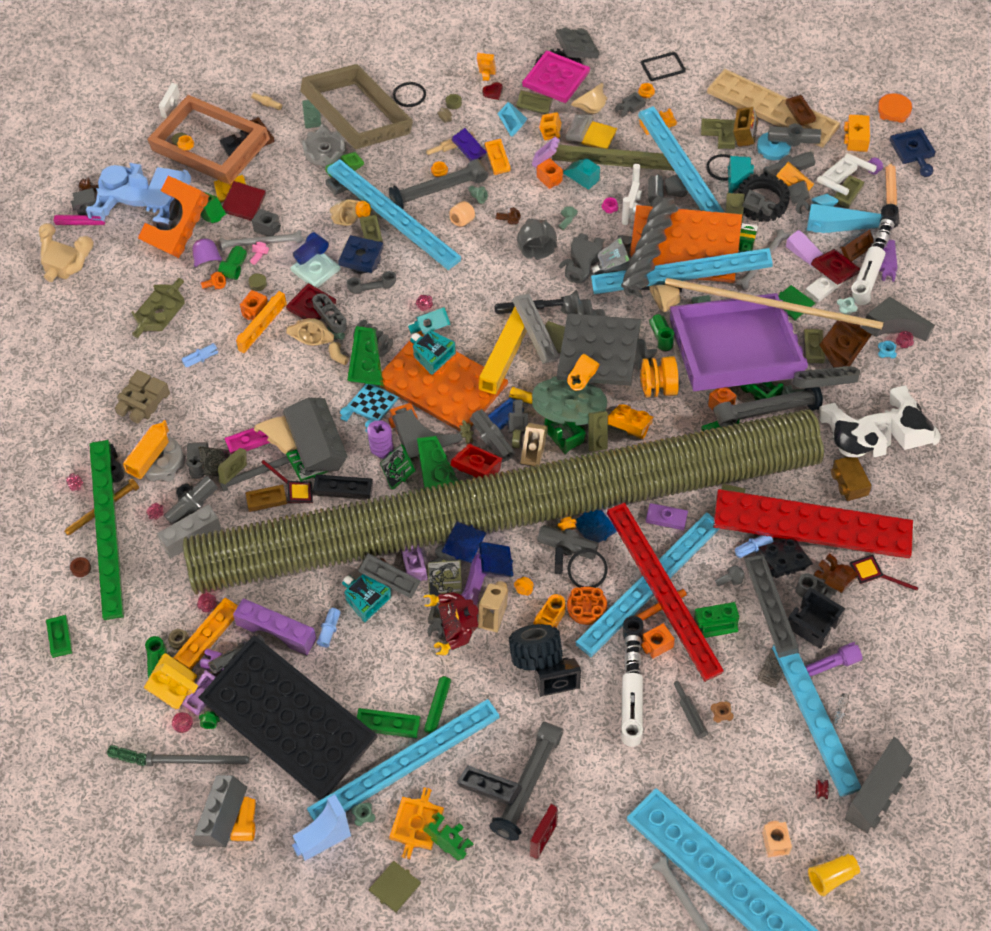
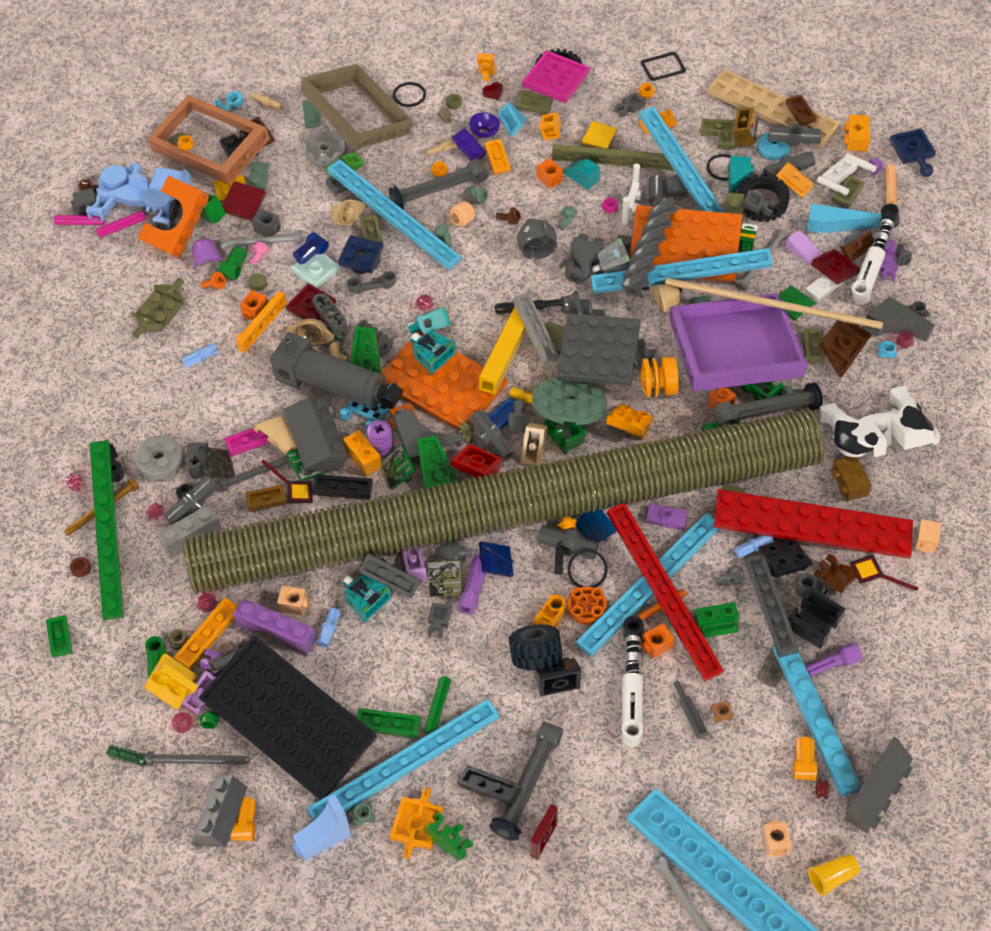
tan torso [39,223,94,282] -> none
dark tan hips [115,369,170,424] -> none
light orange piece [123,420,169,479] -> none
white plate [159,83,180,118] -> none
olive plate [218,448,247,484] -> none
light orange plate [355,201,371,218] -> none
olive piece [368,861,421,913] -> none
dark red torso [423,592,479,656] -> none
clear blue piece [441,521,486,563] -> none
tan torso [478,581,508,633] -> none
olive tile [512,429,522,449] -> none
light orange plate [514,577,534,596] -> none
lavender tile [532,137,560,168] -> none
dark grey plate [555,28,600,59] -> none
light grey plate [565,114,592,141] -> none
light orange piece [567,354,600,391] -> none
tan hat [571,83,608,114] -> none
olive plate [588,411,608,452] -> none
green piece [649,314,674,351] -> none
dark grey plate [788,181,811,214] -> none
dark grey beam [792,366,860,388] -> none
medium azure slope [811,194,839,207] -> none
light aqua plate [837,297,858,315] -> none
orange tile [878,93,912,123] -> none
none -> dark pink axle [96,211,146,238]
none -> medium azure plate [214,91,244,112]
none -> sand green plate [248,162,270,190]
none -> dark grey piece [270,332,403,409]
none -> light nougat brick [277,585,310,616]
none -> light orange brick [343,430,382,477]
none -> sand green plate [435,223,451,248]
none -> dark purple piece [469,112,500,139]
none -> light orange piece [793,737,817,781]
none -> dark grey plate [896,244,912,267]
none -> dark grey plate [908,301,929,317]
none -> light nougat brick [915,519,941,553]

